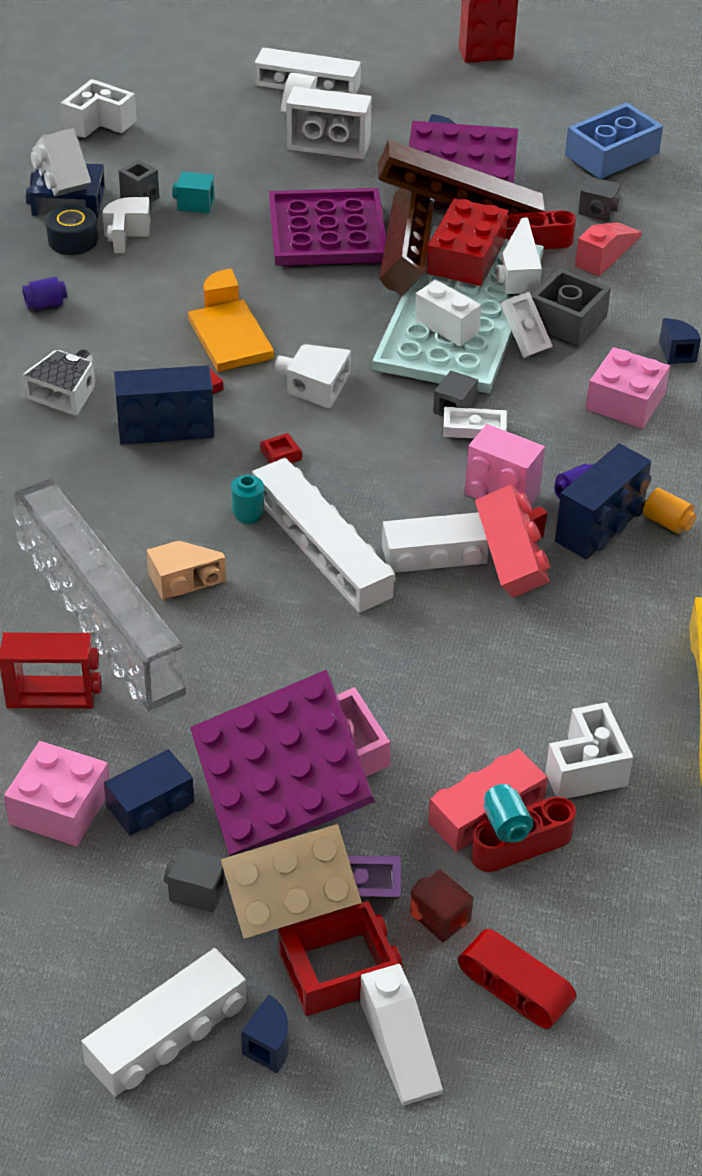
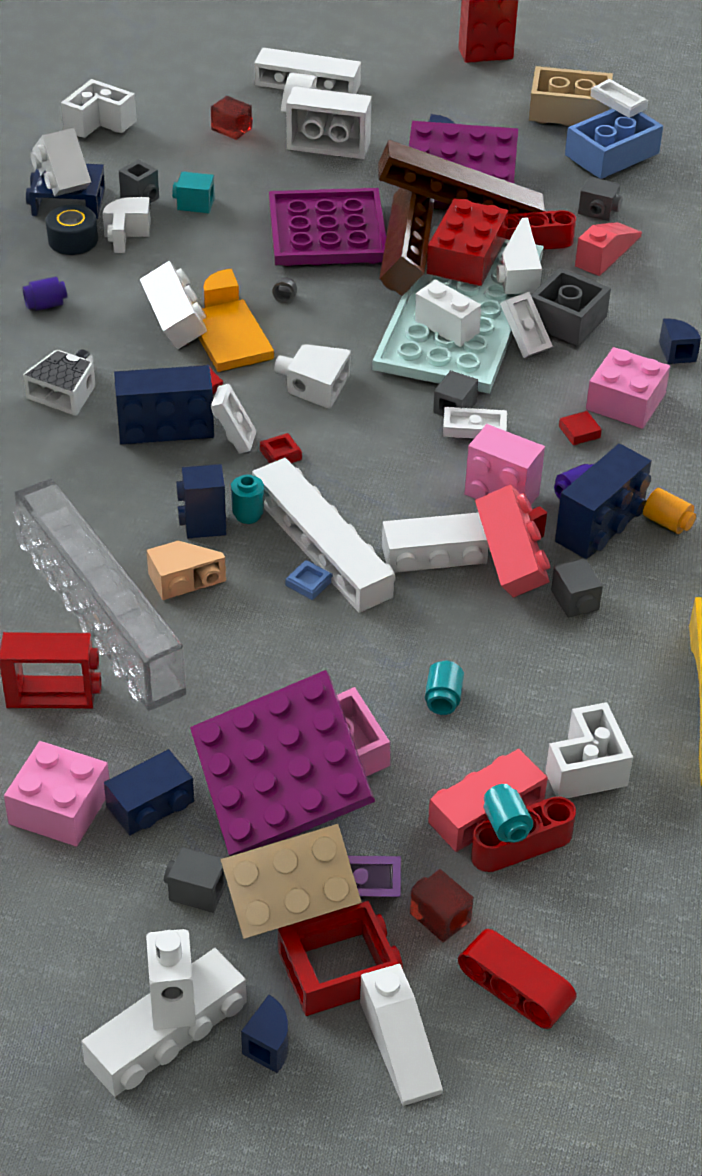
none -> white brick [140,261,207,350]
none -> white torso [146,929,196,1030]
none -> dark blue brick [176,464,227,539]
none -> clear red brick [211,95,253,140]
none -> white plate [211,384,257,454]
none -> dark grey hinge [272,277,297,303]
none -> medium blue tile [285,560,333,600]
none -> teal brick [425,660,464,715]
none -> tan brick [529,66,613,126]
none -> dark grey brick [551,559,603,618]
none -> red tile [559,411,602,445]
none -> white tile [591,79,648,118]

